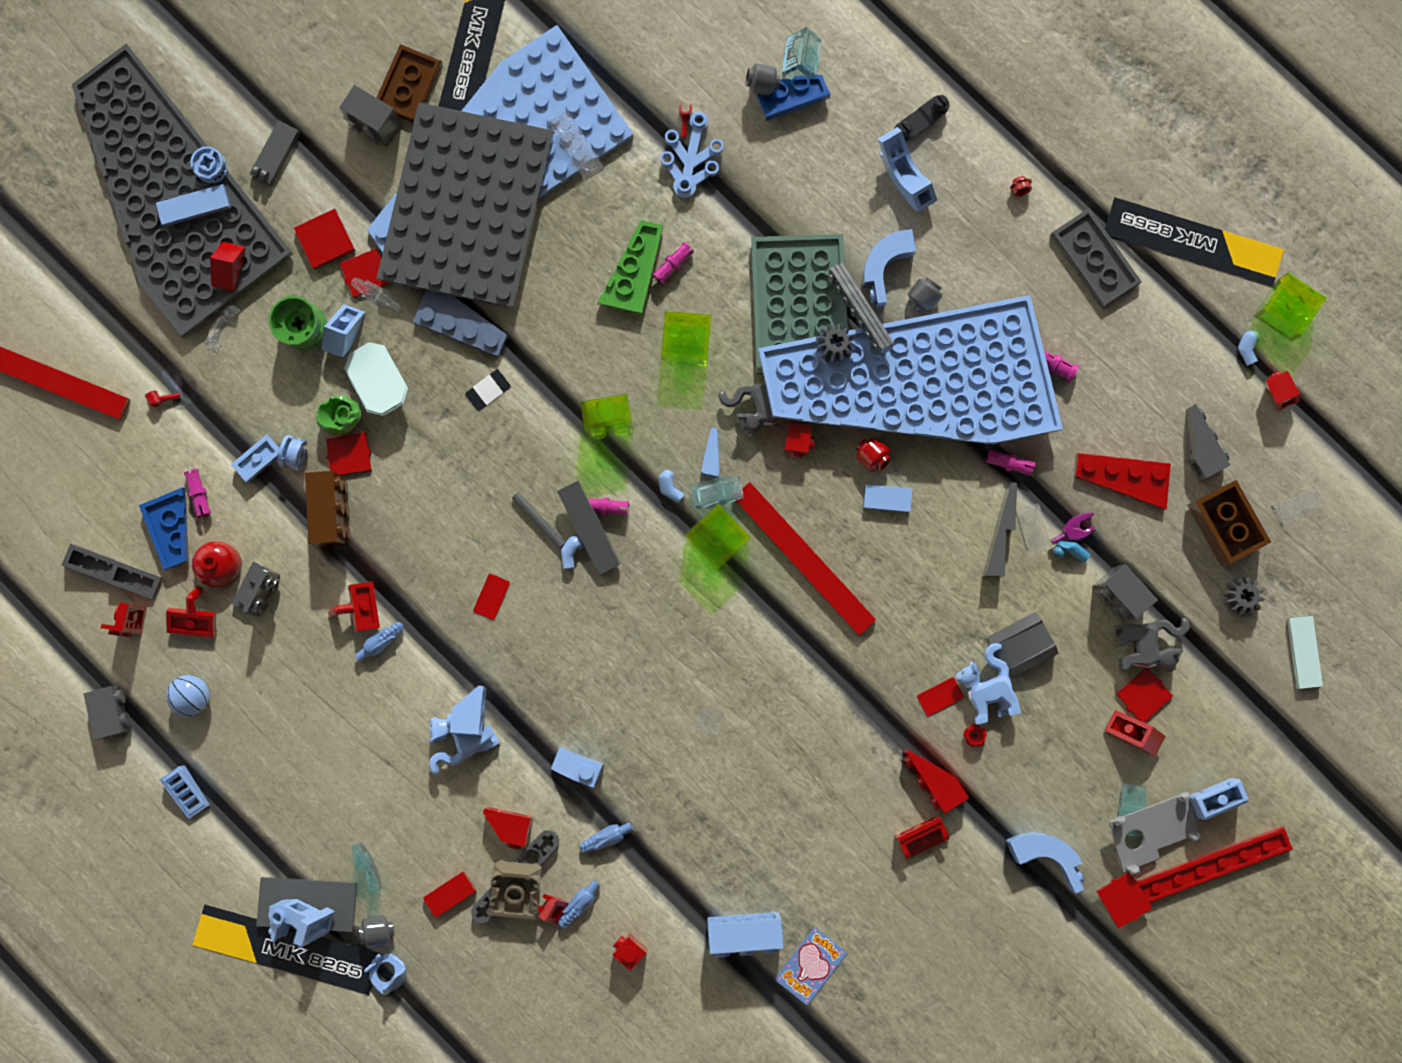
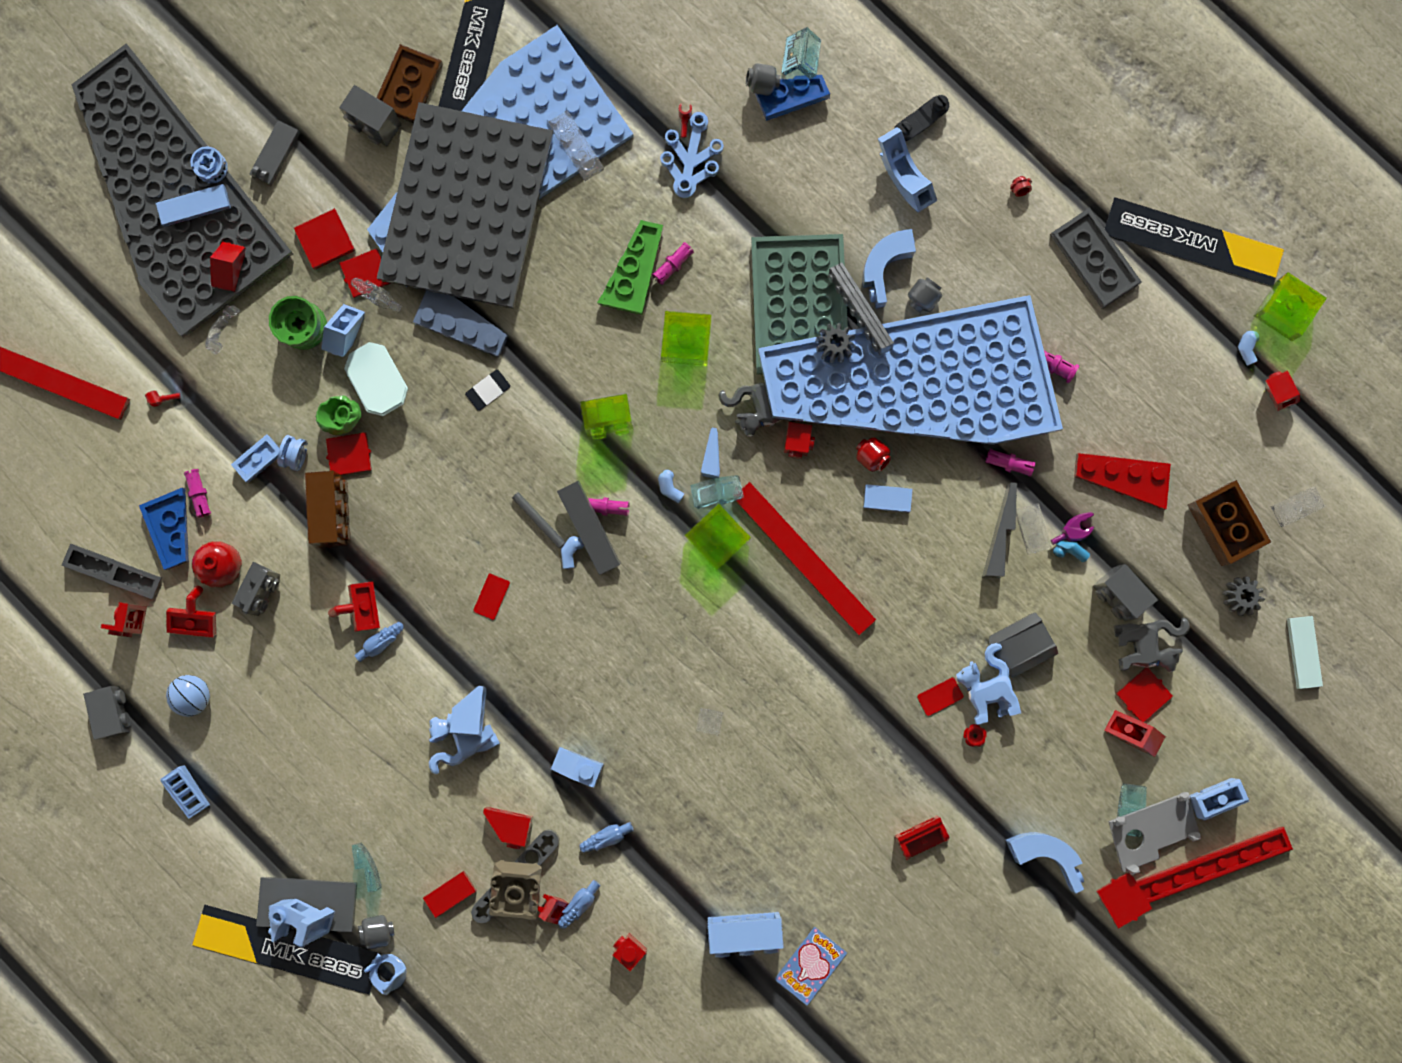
red slope [903,749,969,813] -> none
dark grey slope [1186,404,1231,481] -> none

